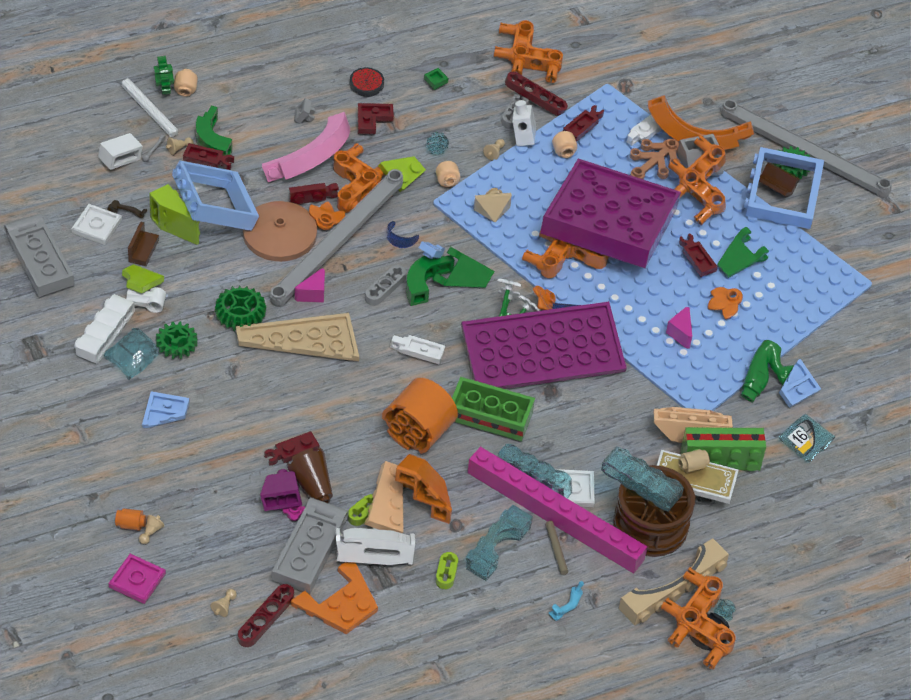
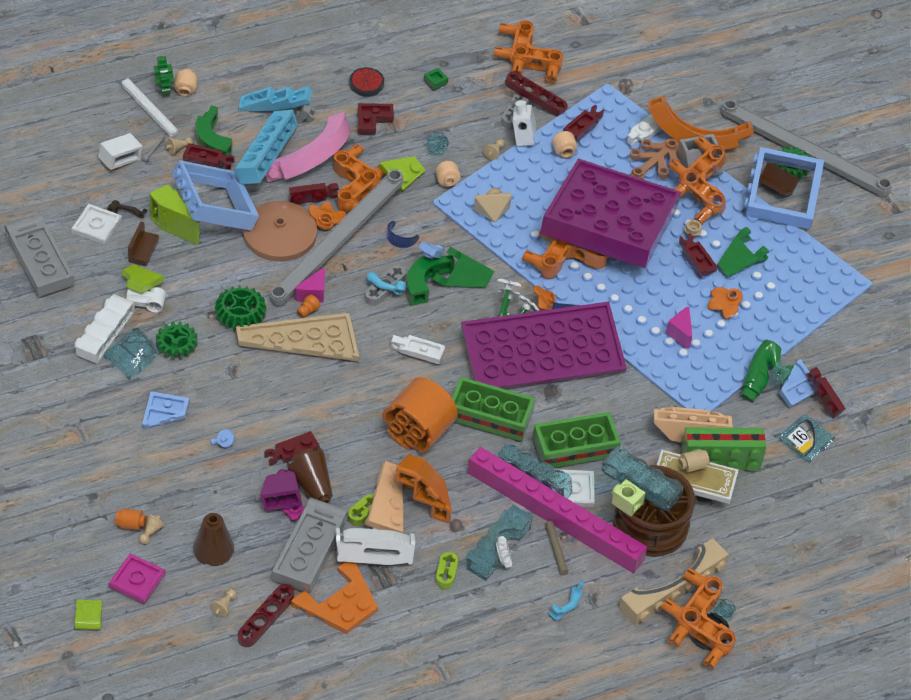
none -> lime piece [75,599,102,630]
none -> reddish brown cone [193,513,234,566]
none -> light blue piece [211,429,236,448]
none -> medium azure brick [235,110,298,184]
none -> medium azure slope [238,86,312,111]
none -> orange piece [297,295,320,318]
none -> medium azure piece [366,272,406,295]
none -> white gear [496,536,513,569]
none -> bright green brick [532,412,621,469]
none -> yellowish green brick [611,479,646,516]
none -> tan plate [684,220,702,237]
none -> clear light blue plate [768,361,791,384]
none -> dark red plate [806,367,846,419]

